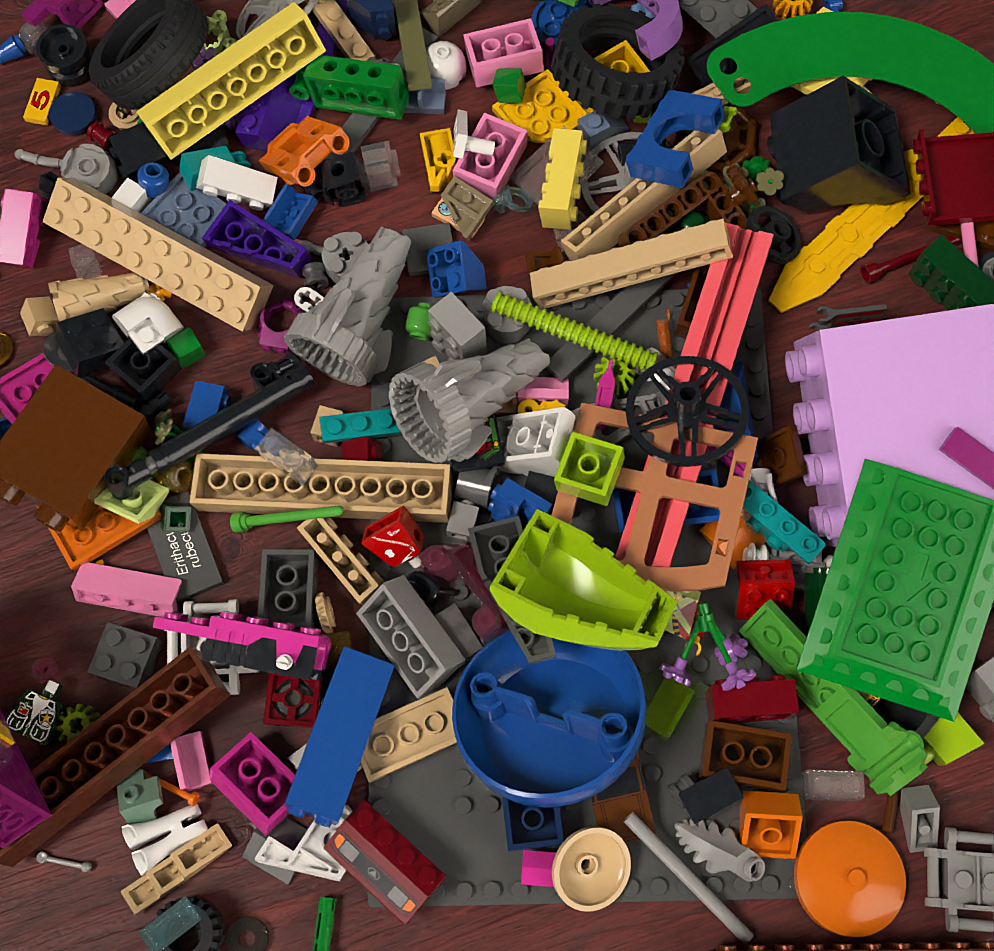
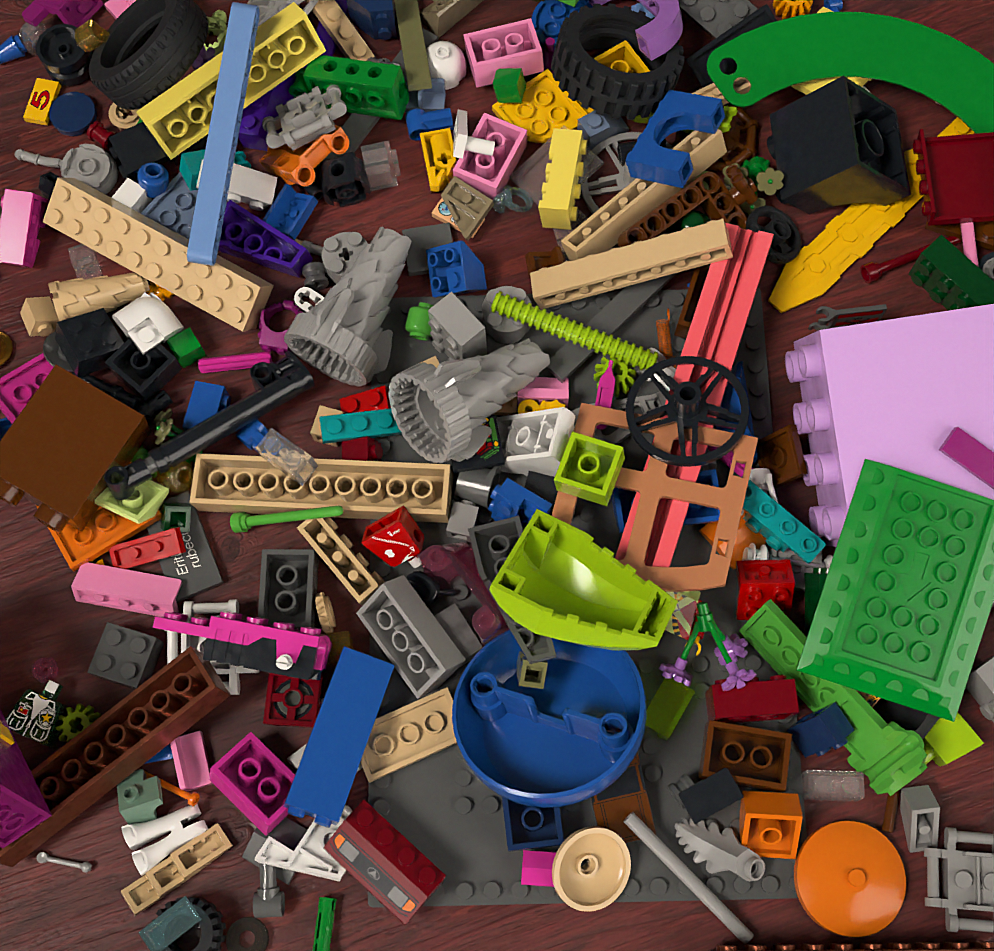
none -> clear yellow brick [75,19,109,52]
none -> plate [109,527,186,569]
none -> medium blue beam [187,2,260,266]
none -> dark pink axle [198,351,272,373]
none -> dark grey pin [253,863,285,918]
none -> light grey brick [262,85,347,150]
none -> red plate [339,385,391,414]
none -> blue piece [405,108,454,141]
none -> olive leg [516,651,548,689]
none -> dark blue brick [787,702,854,758]

